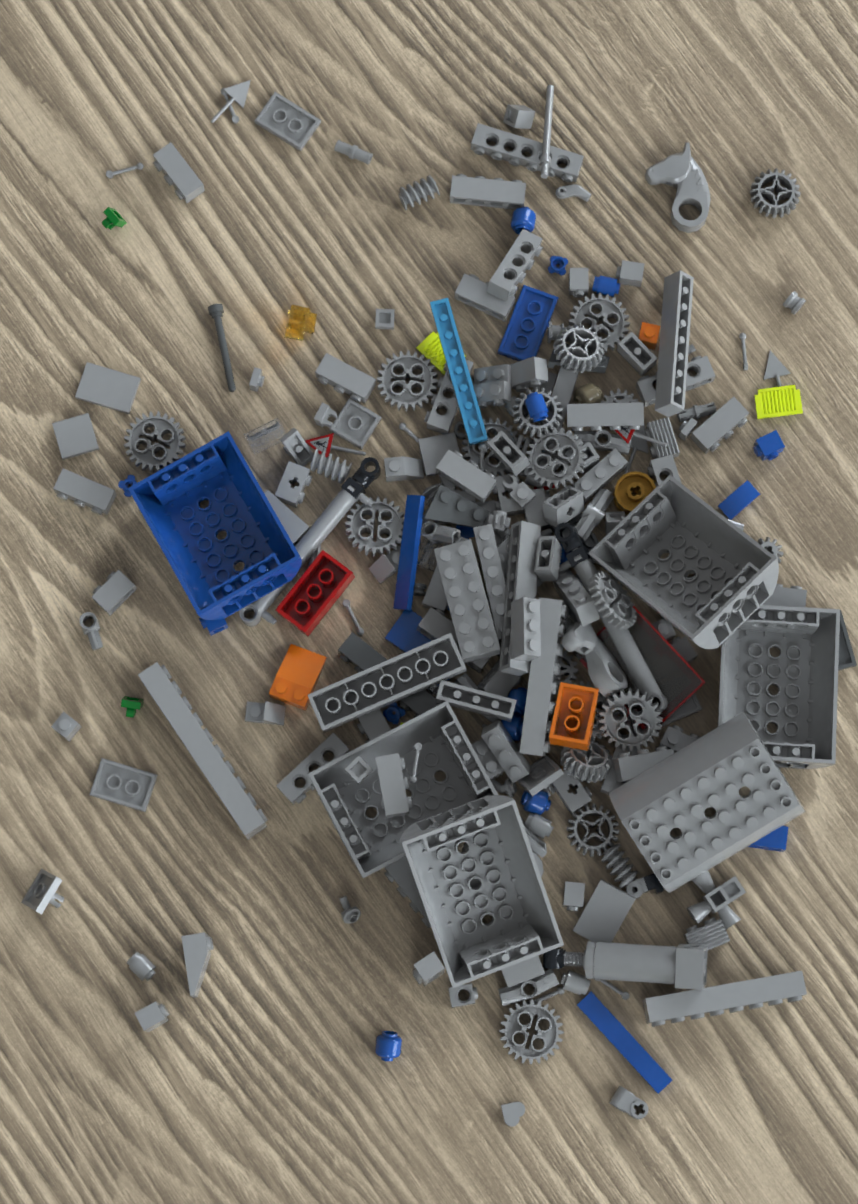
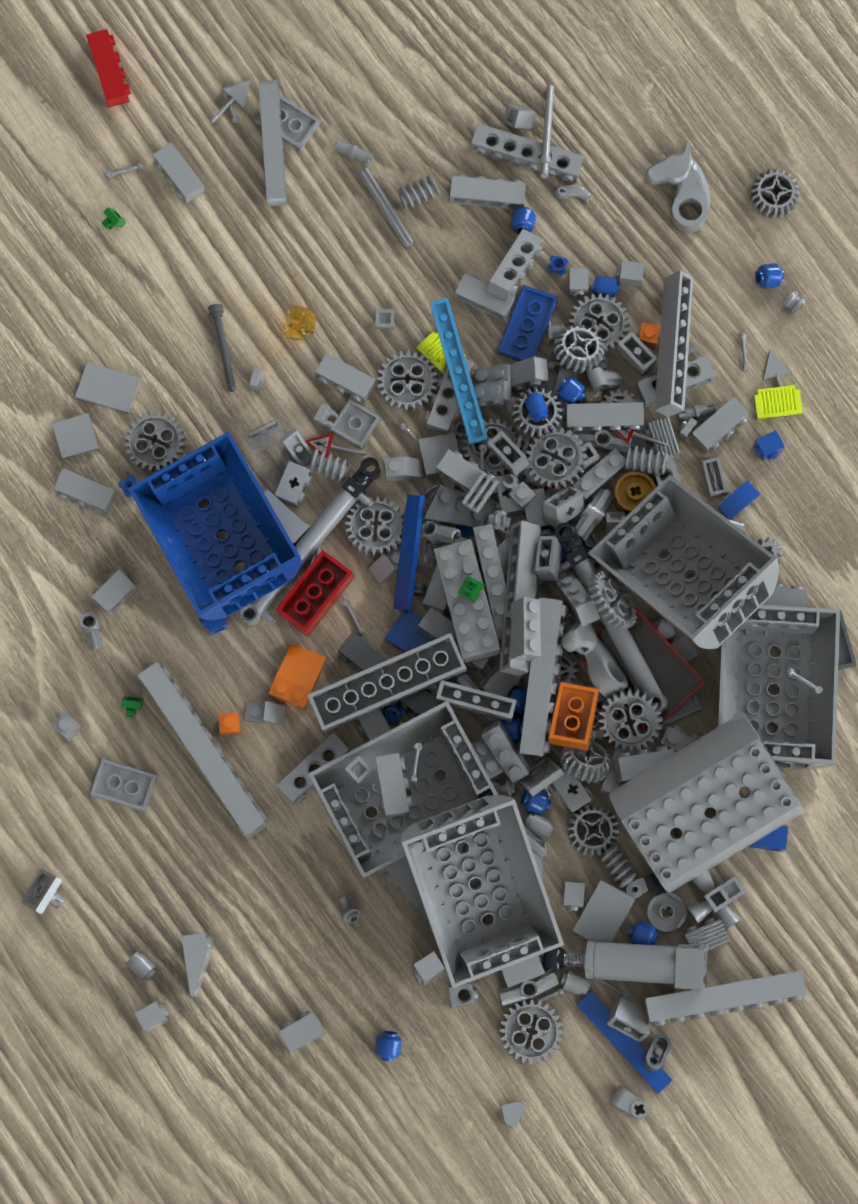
none -> red brick [86,29,131,108]
none -> orange brick [219,712,241,736]
none -> light grey beam [259,80,287,206]
none -> light grey brick [279,1011,326,1053]
none -> light grey axle [359,168,413,248]
none -> green tile [458,576,485,603]
none -> light grey tile [462,472,499,514]
none -> blue head [557,377,586,404]
none -> light grey piece [587,367,623,392]
none -> light grey slope [606,997,650,1042]
none -> light grey piece [626,446,668,476]
none -> blue head [628,921,658,945]
none -> dark grey plate [643,1034,671,1072]
none -> light grey plate [647,893,687,932]
none -> light grey tile [700,457,728,498]
none -> blue head [755,263,784,289]
none -> light grey hinge [787,668,823,694]

